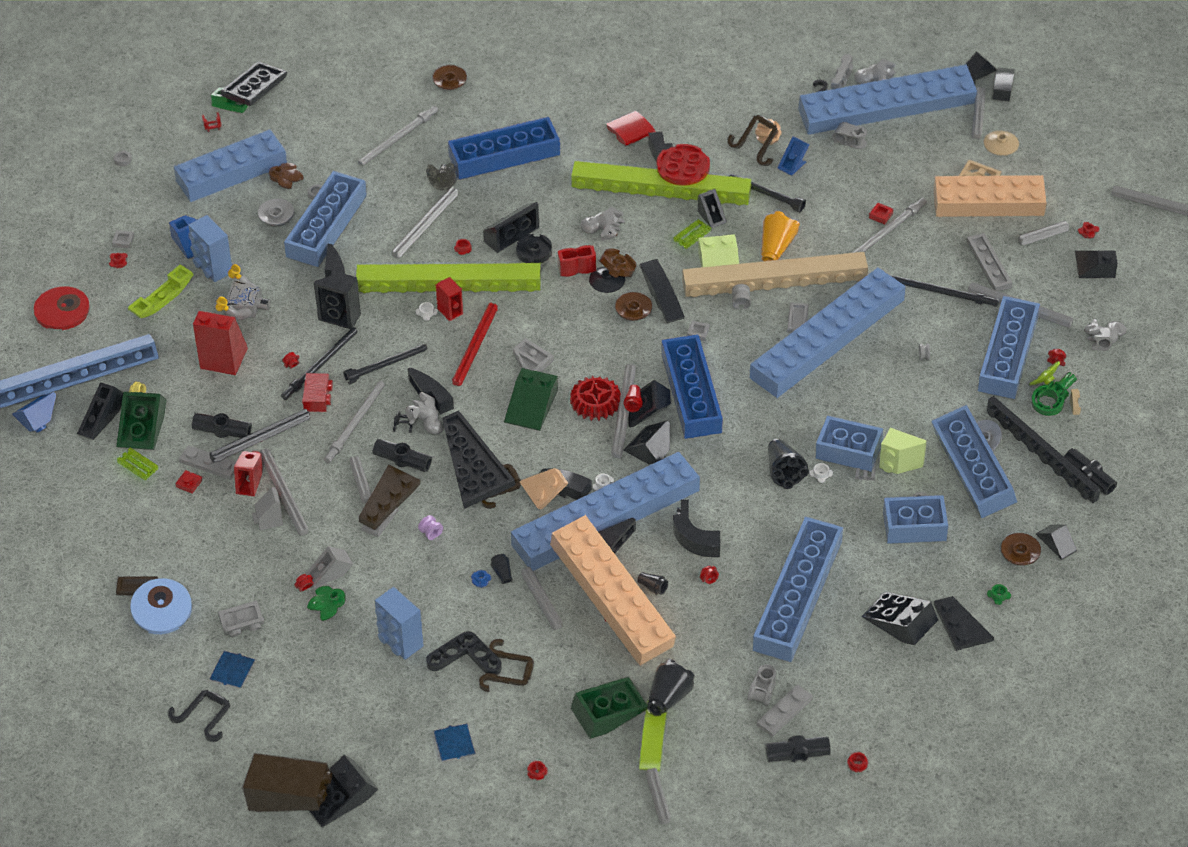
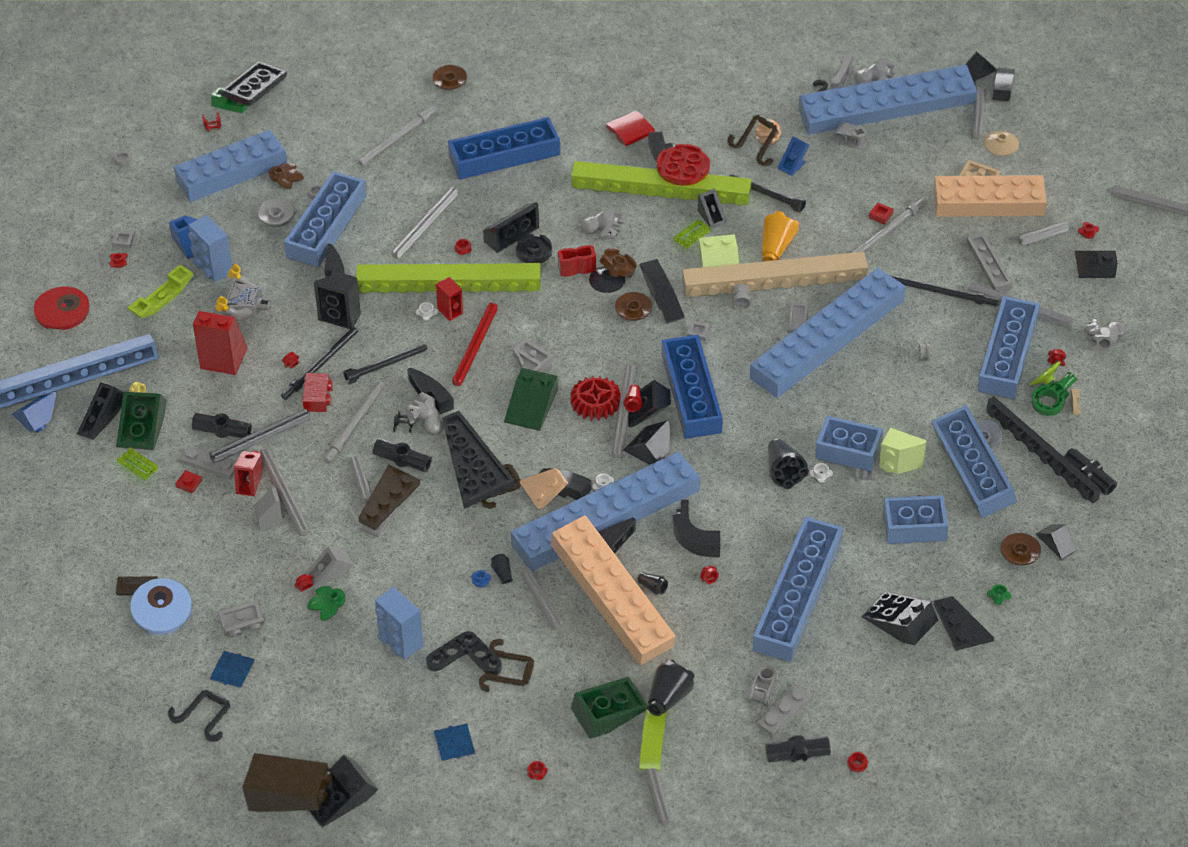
lavender wheel [418,515,443,540] -> none
clear smoke cap [426,163,457,190] -> none

